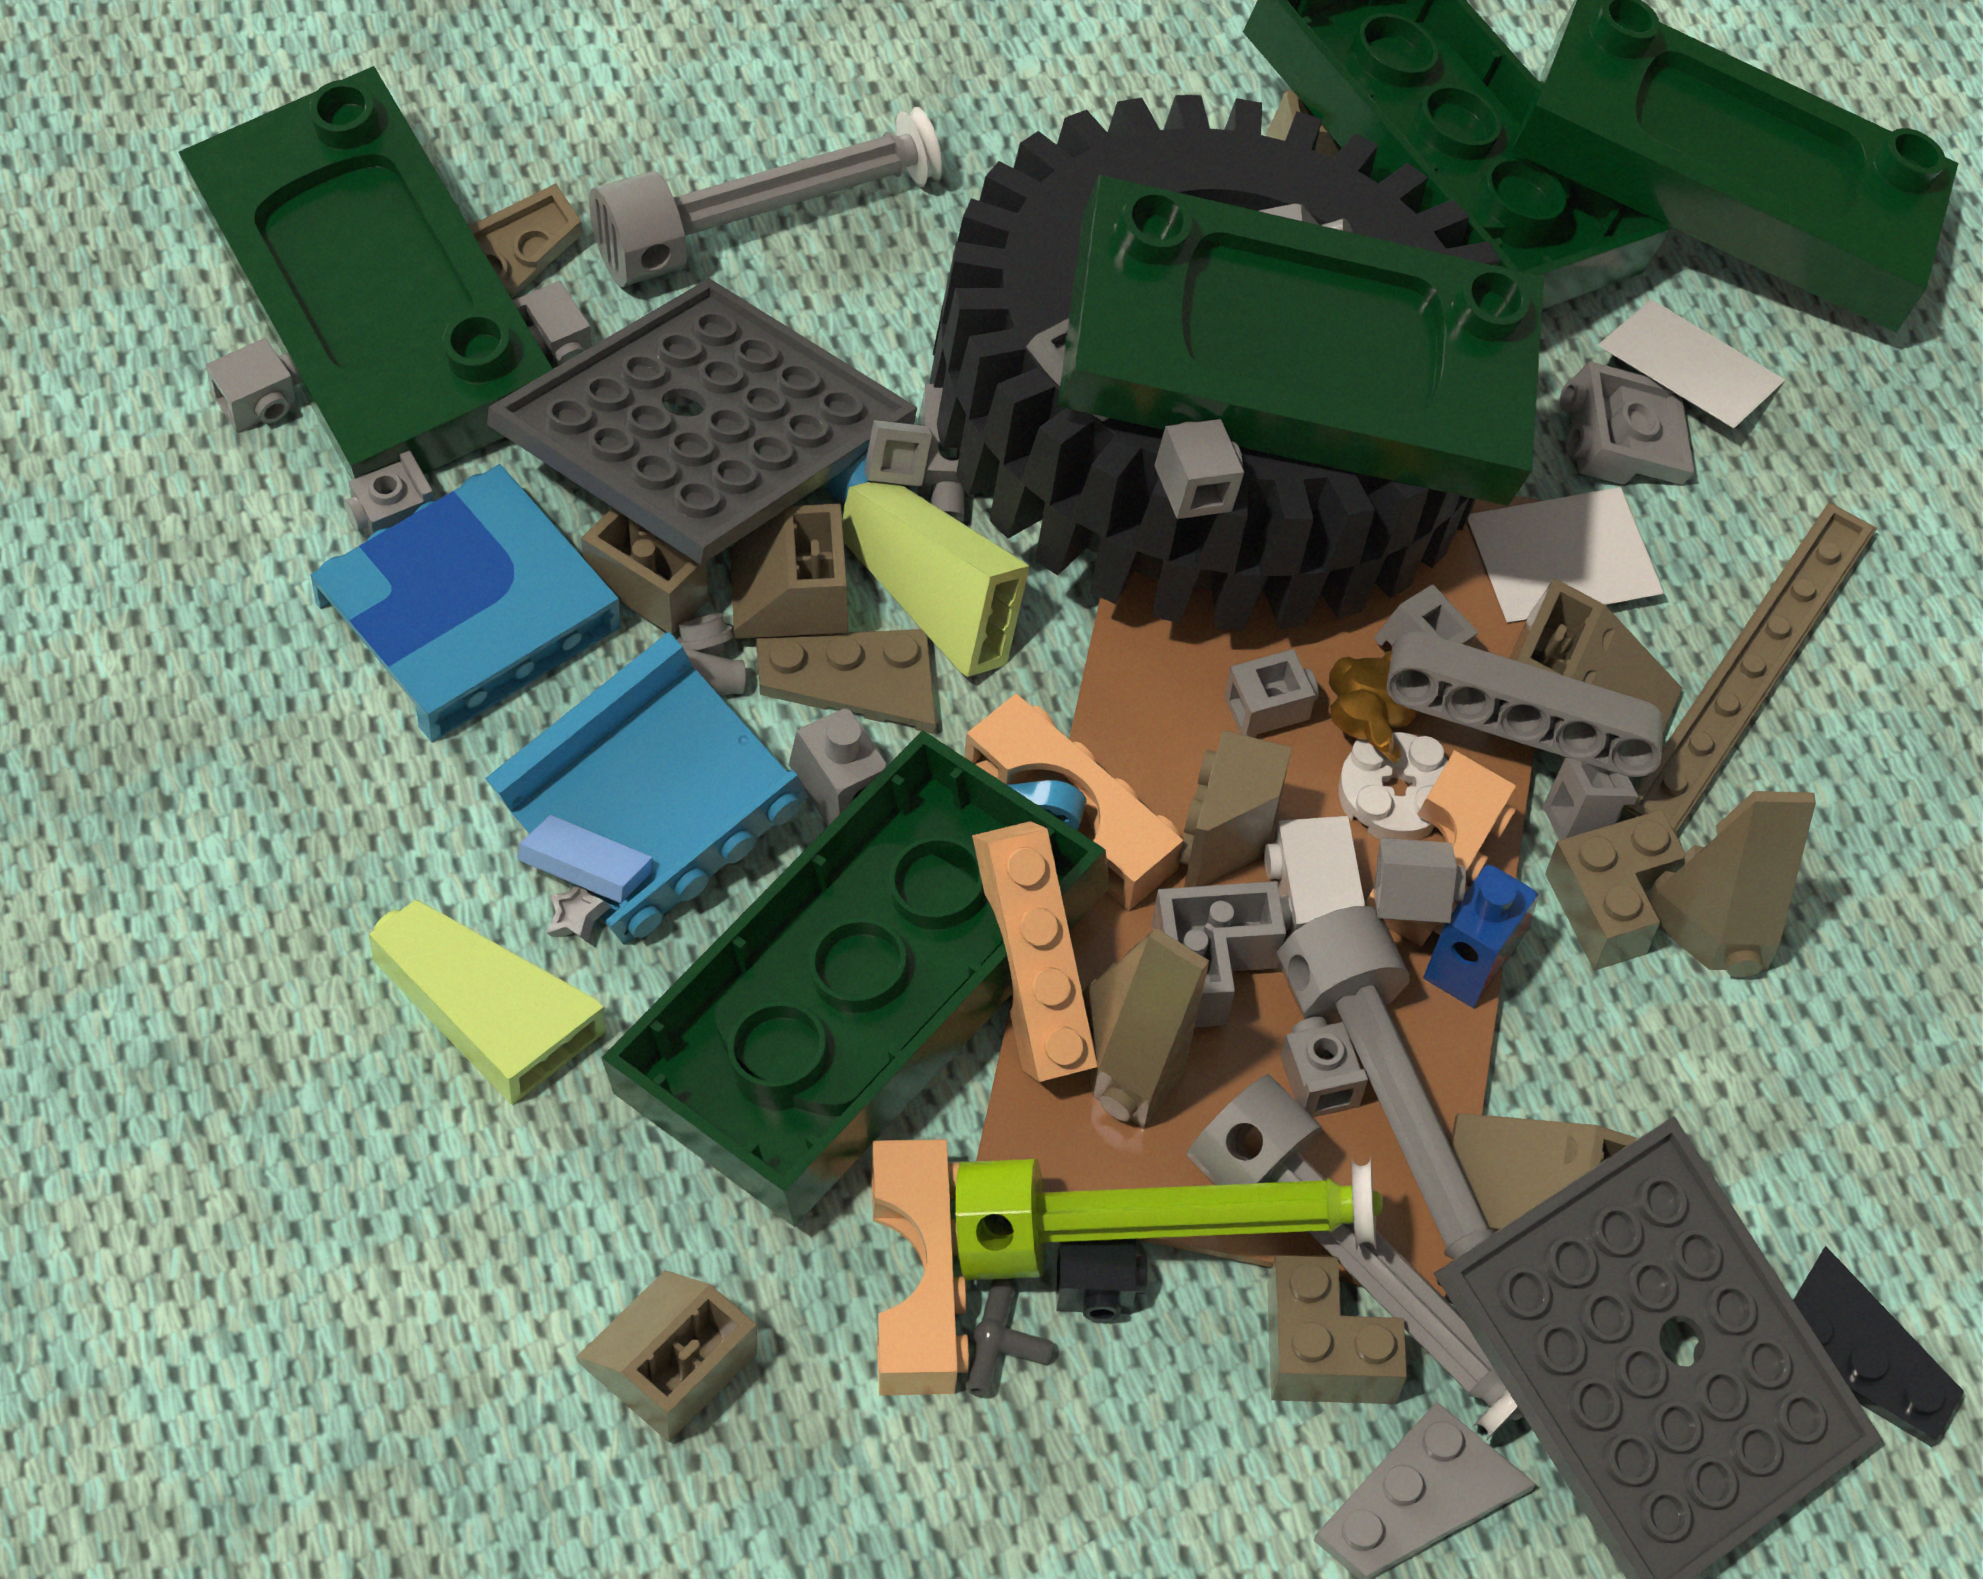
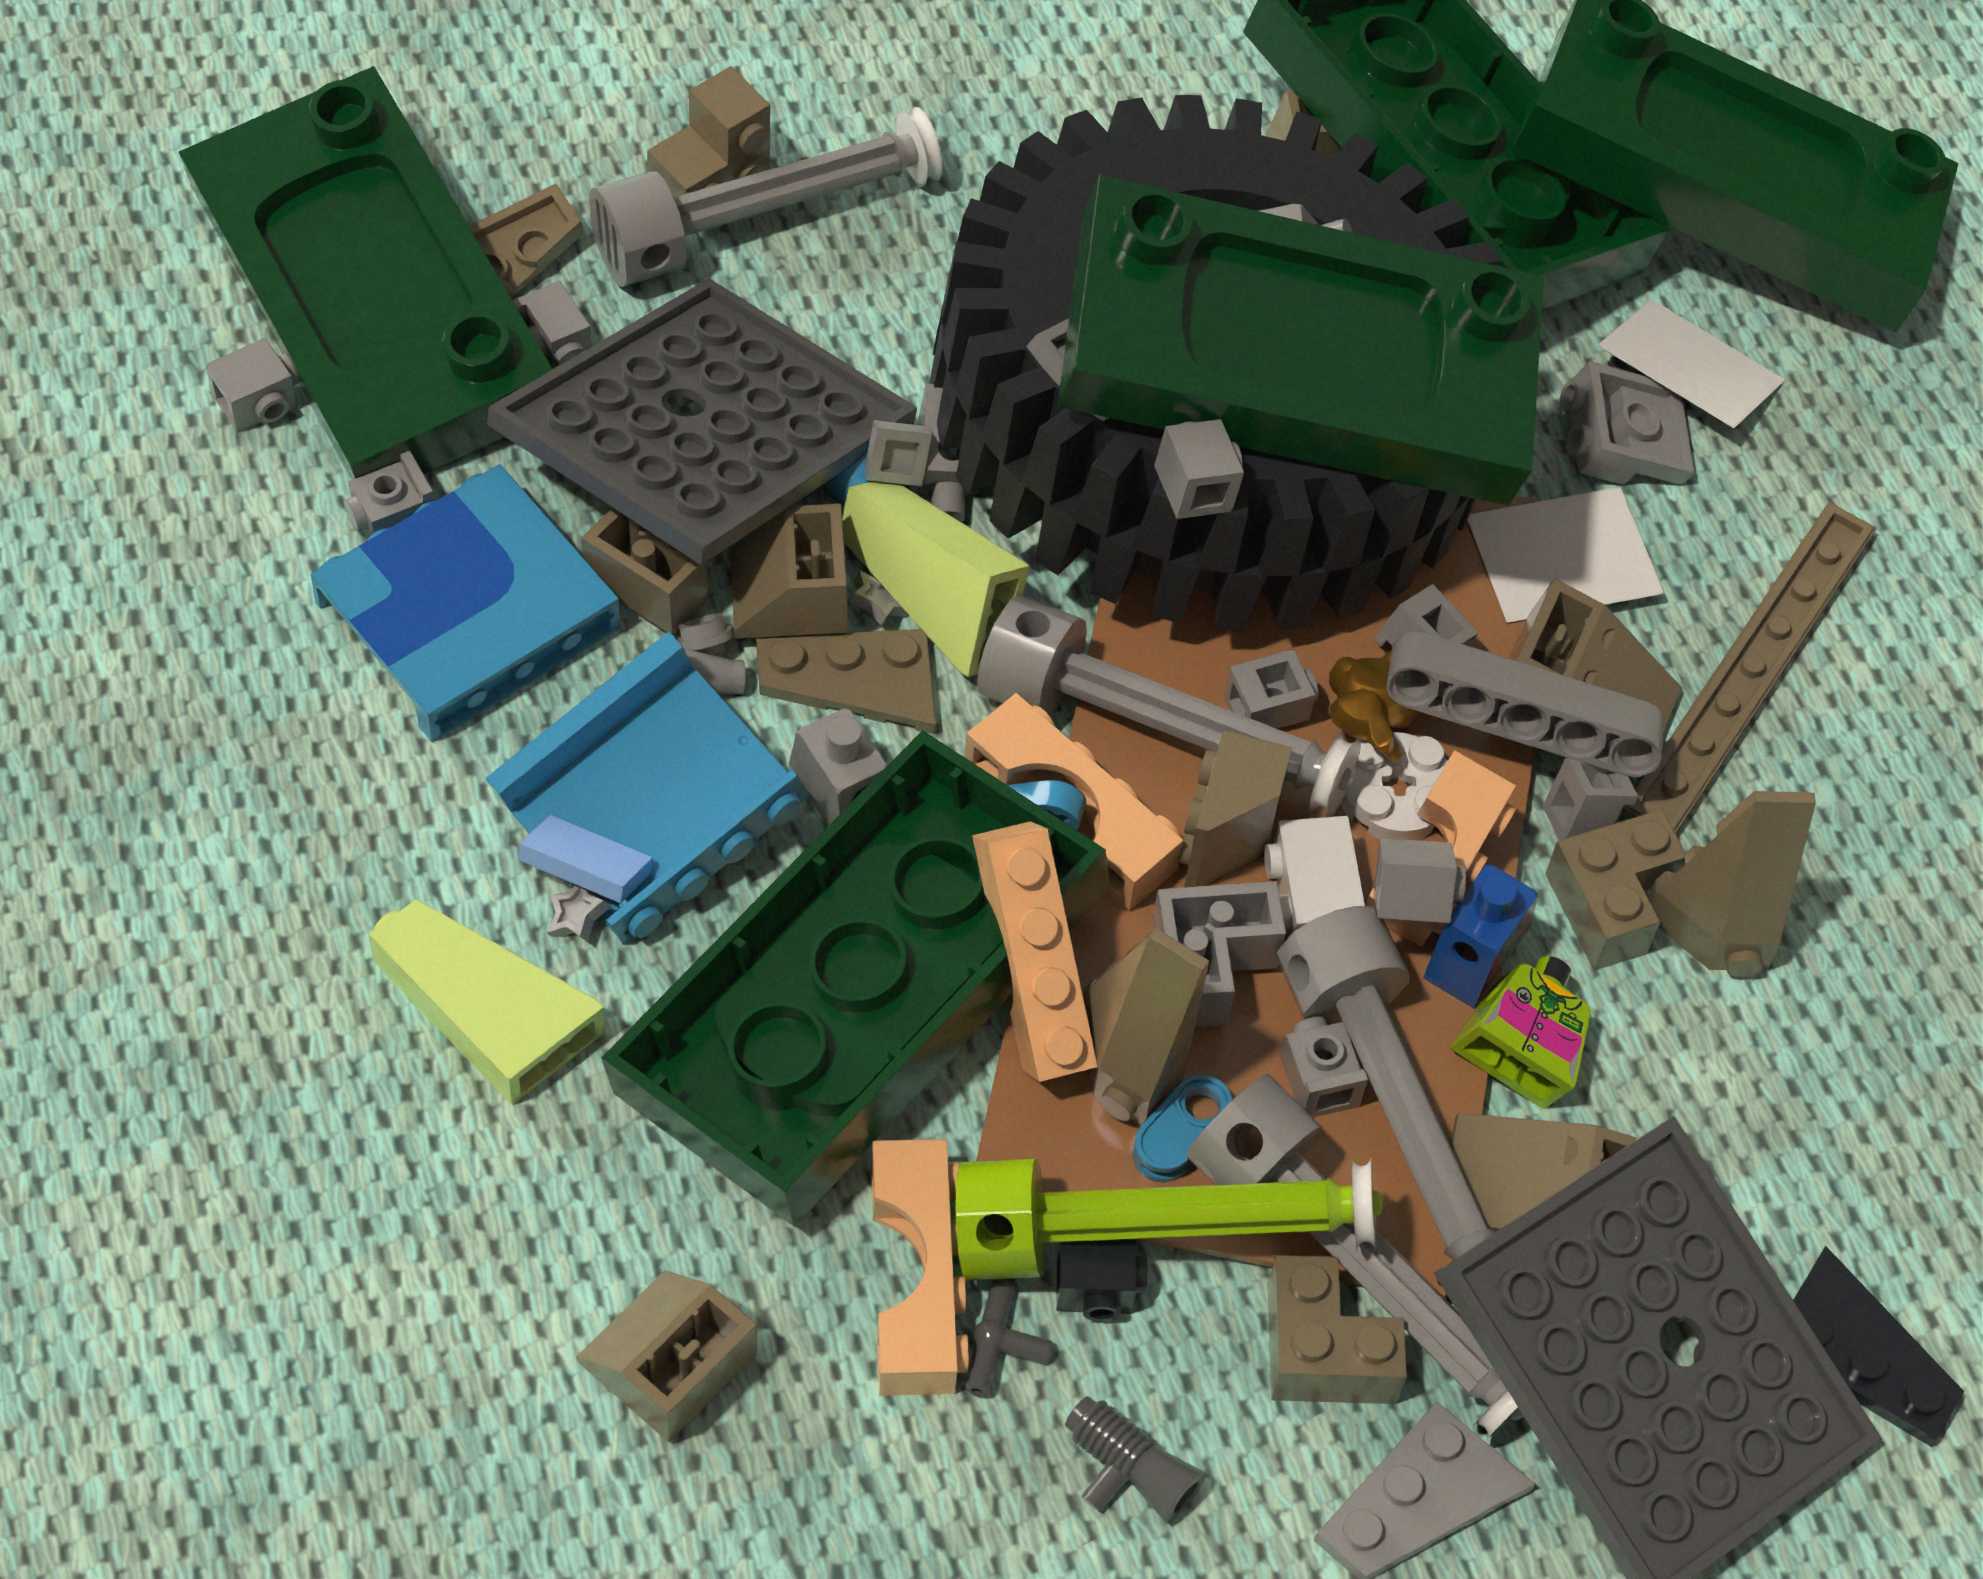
none -> dark tan brick [647,66,771,197]
none -> light grey piece [848,570,908,626]
none -> light grey piece [977,594,1361,817]
none -> dark grey piece [1065,1396,1206,1524]
none -> dark azure piece [1132,1074,1232,1183]
none -> lime torso [1450,956,1591,1109]

